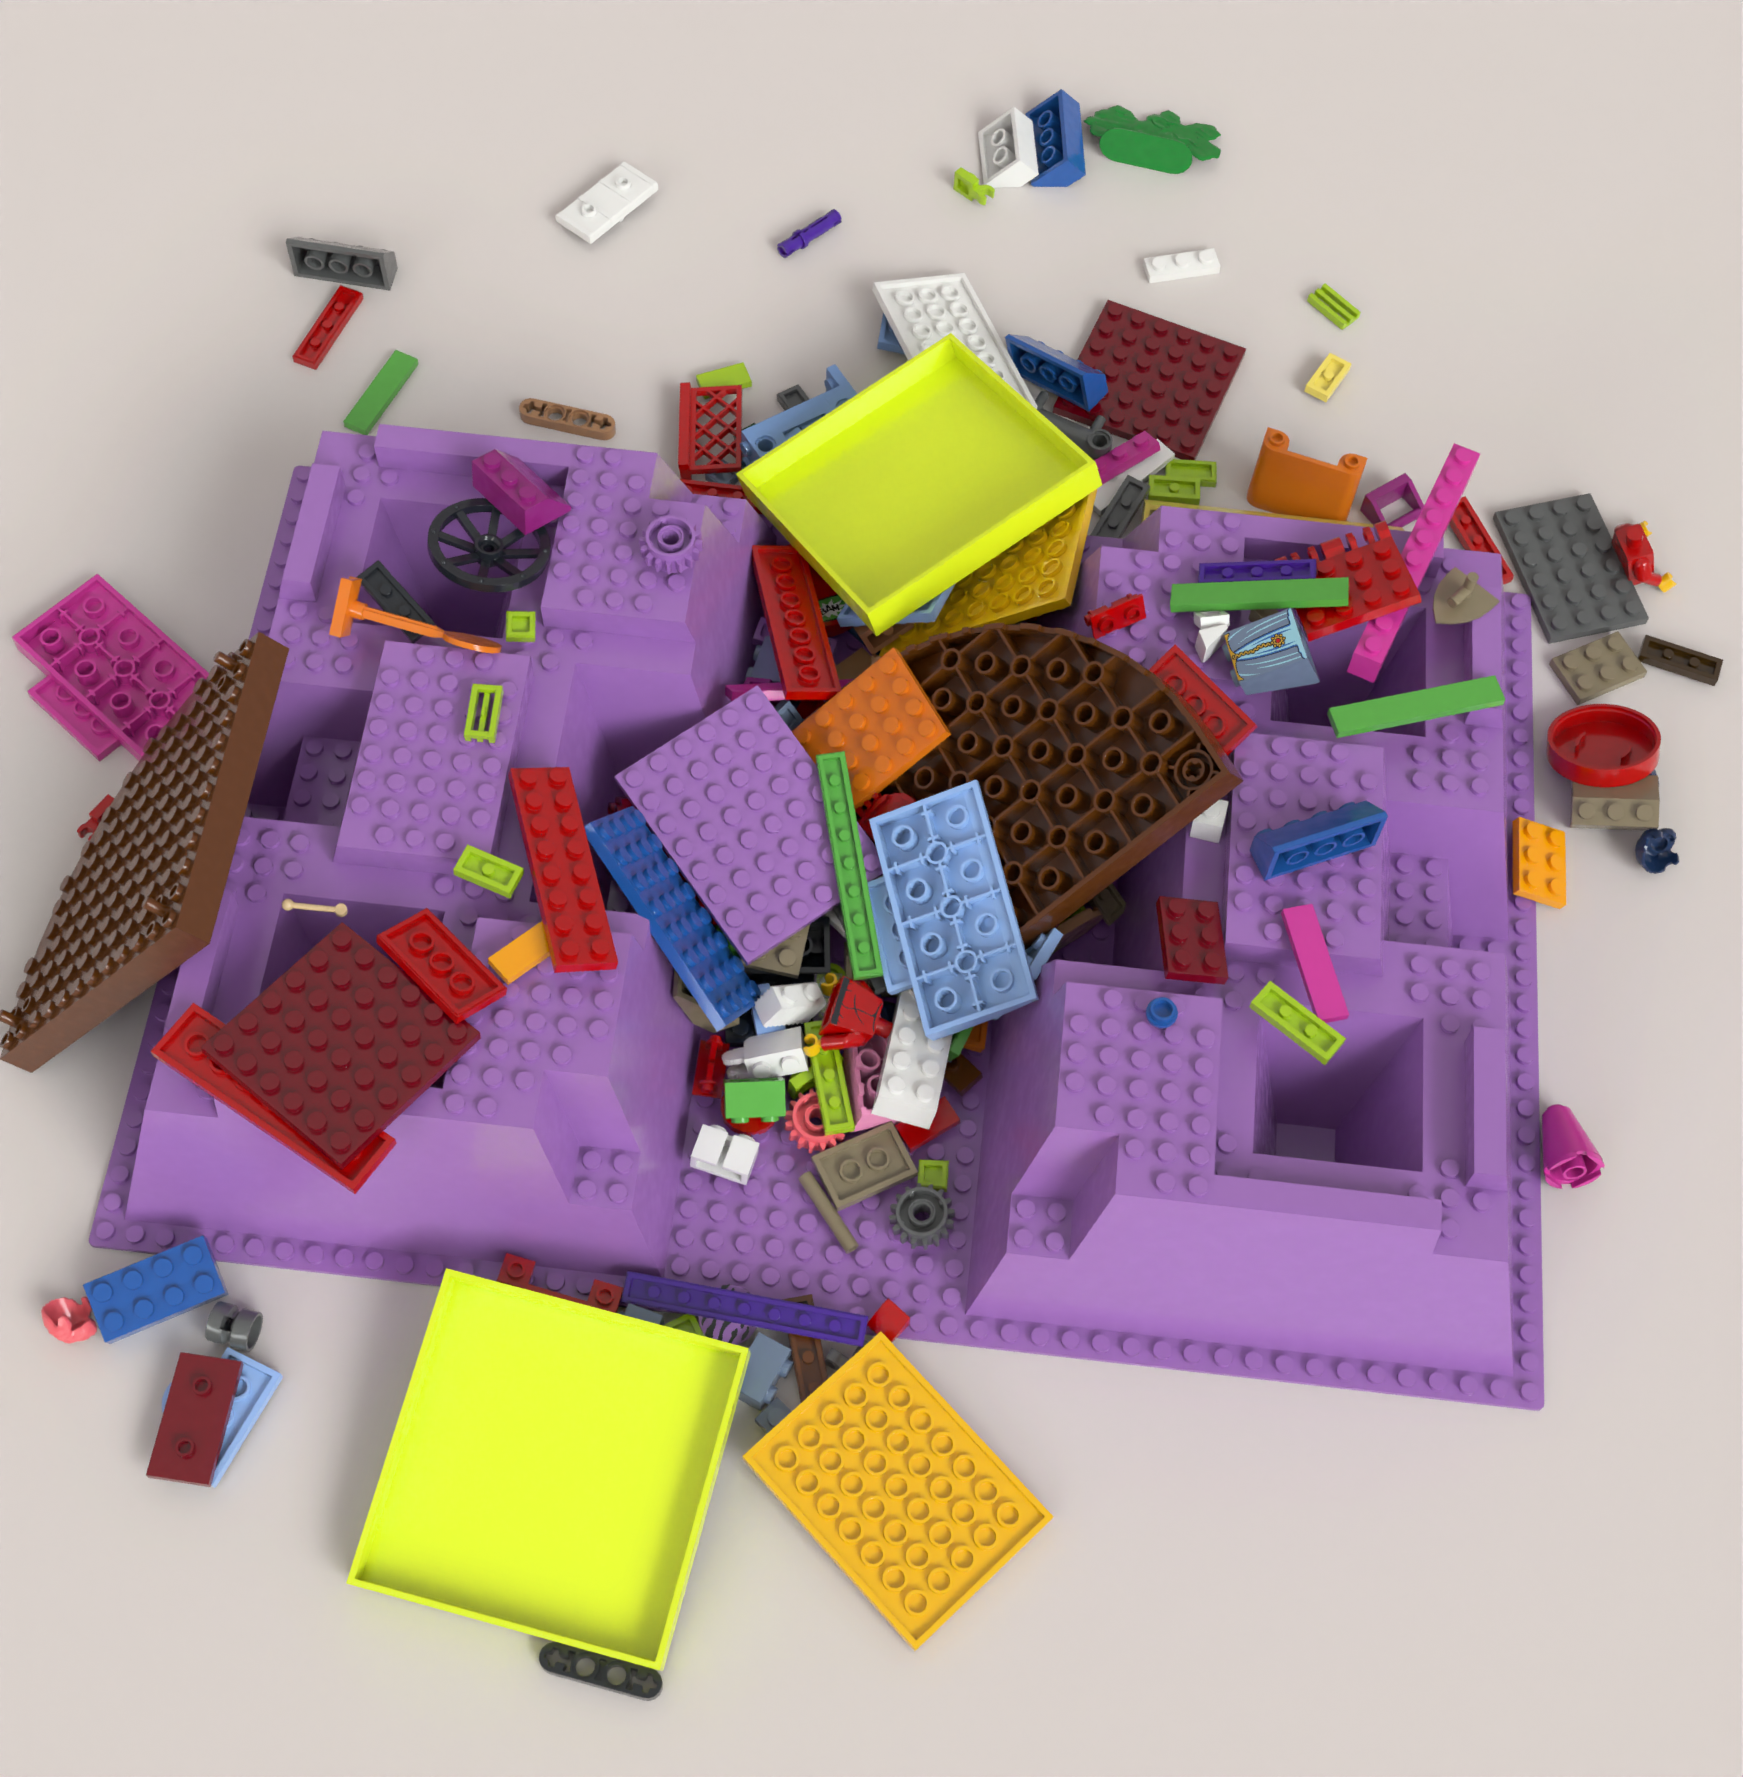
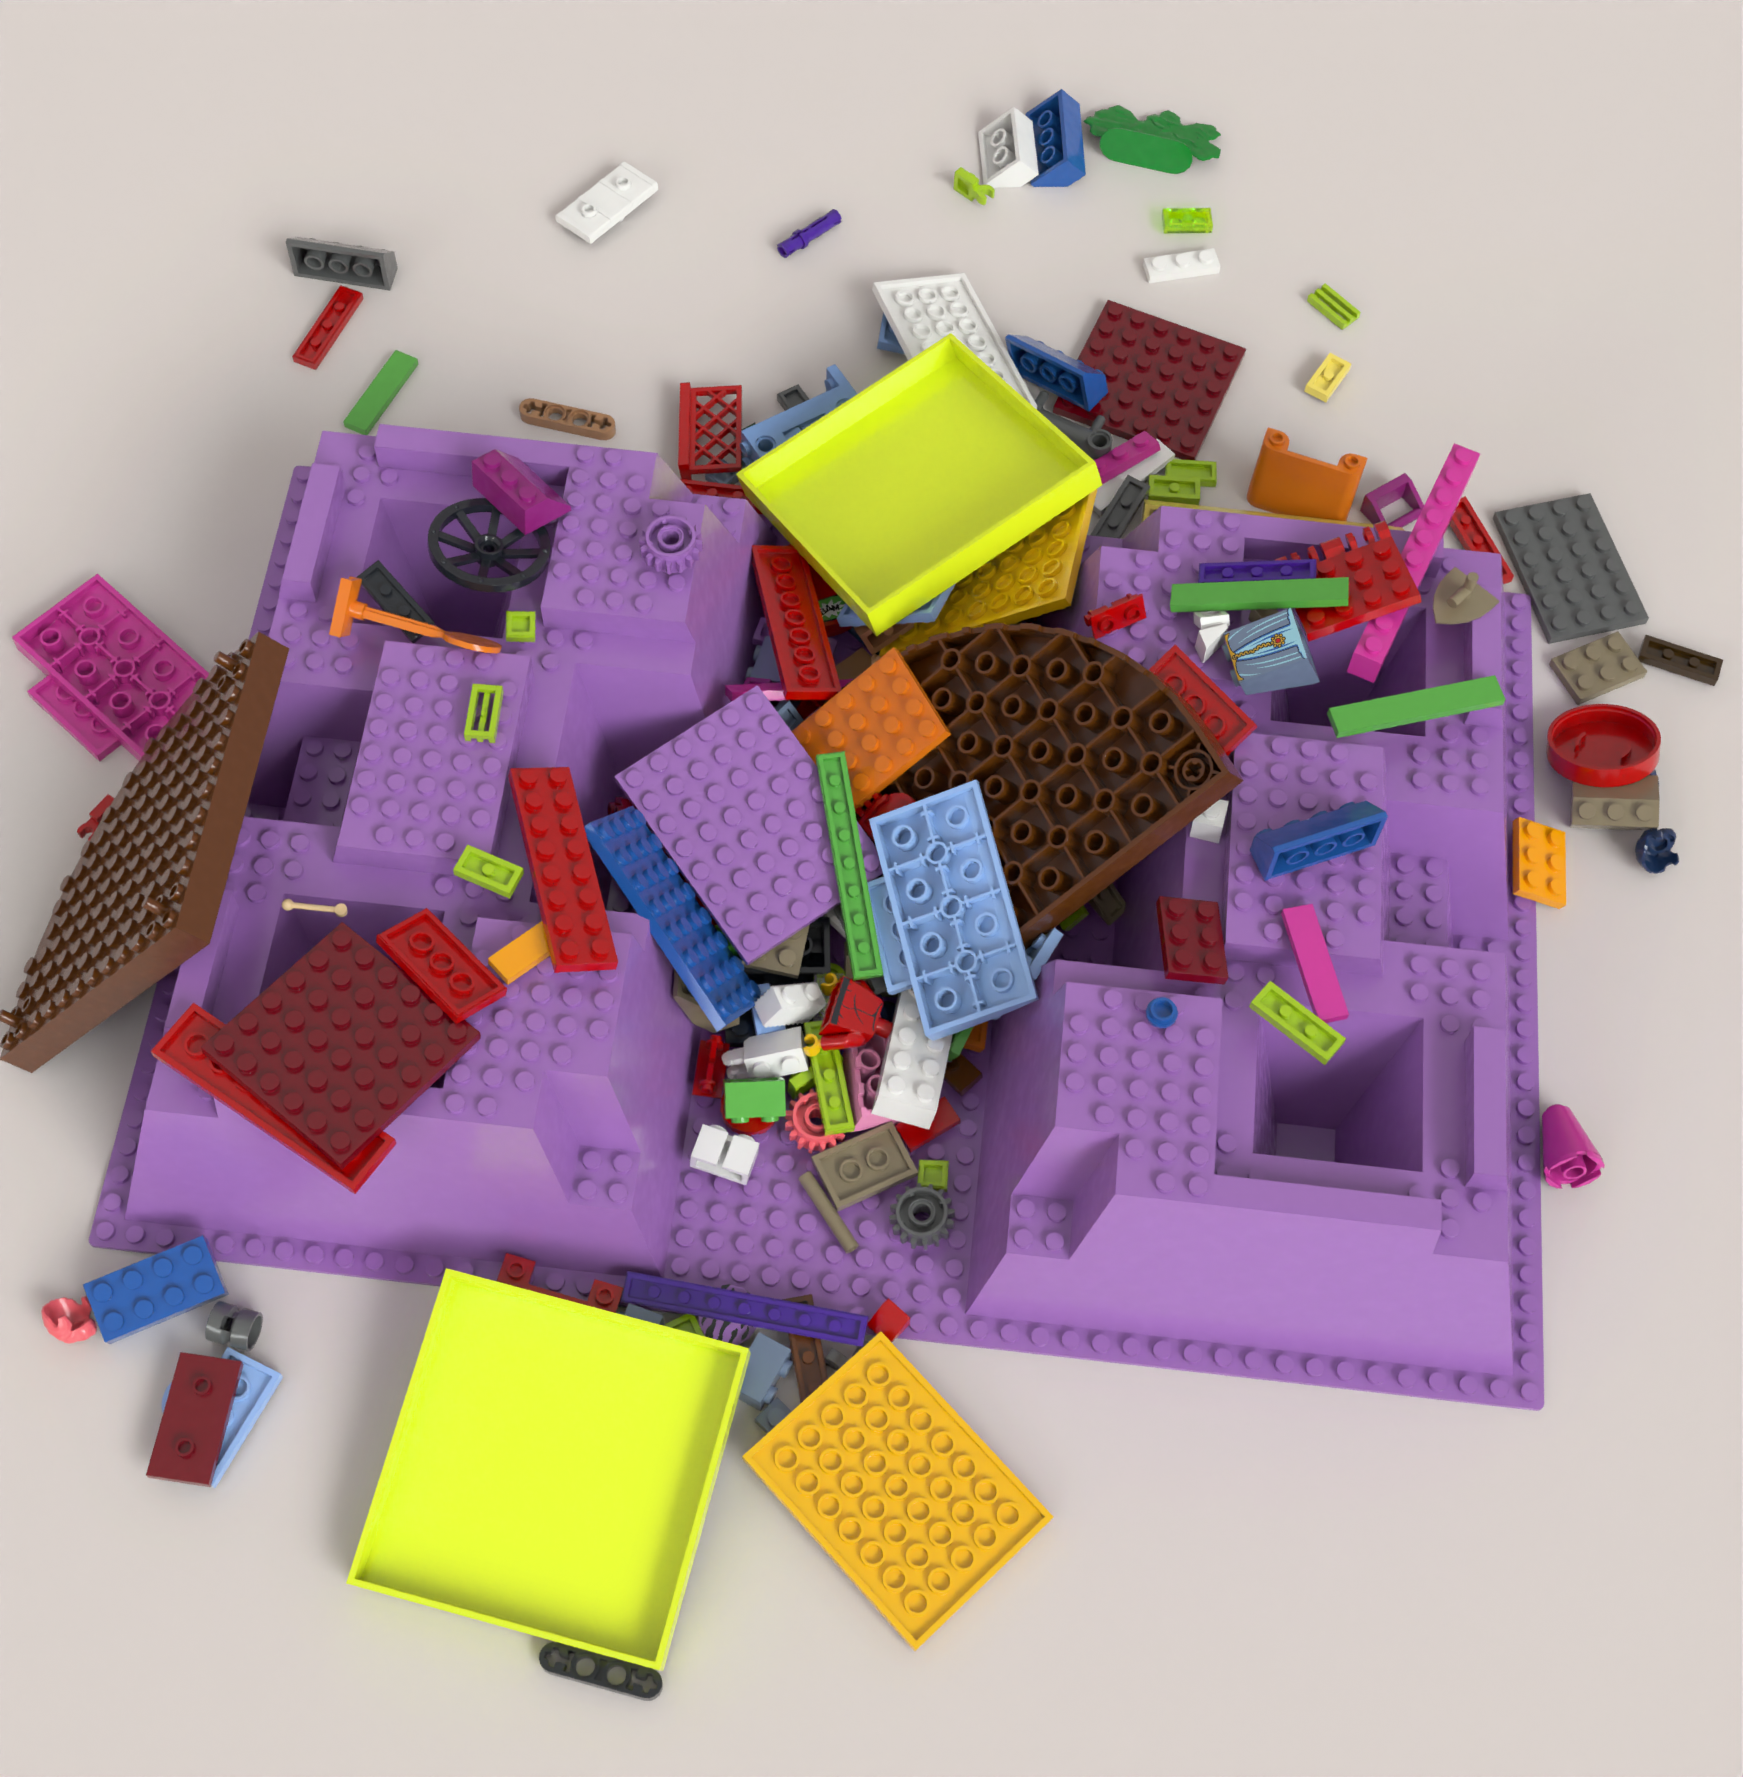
lime tile [696,362,752,400] -> none
medium nougat tile [1052,907,1104,954] -> none
red torso [1611,521,1677,592] -> none
none -> clear neon green plate [1162,208,1213,234]

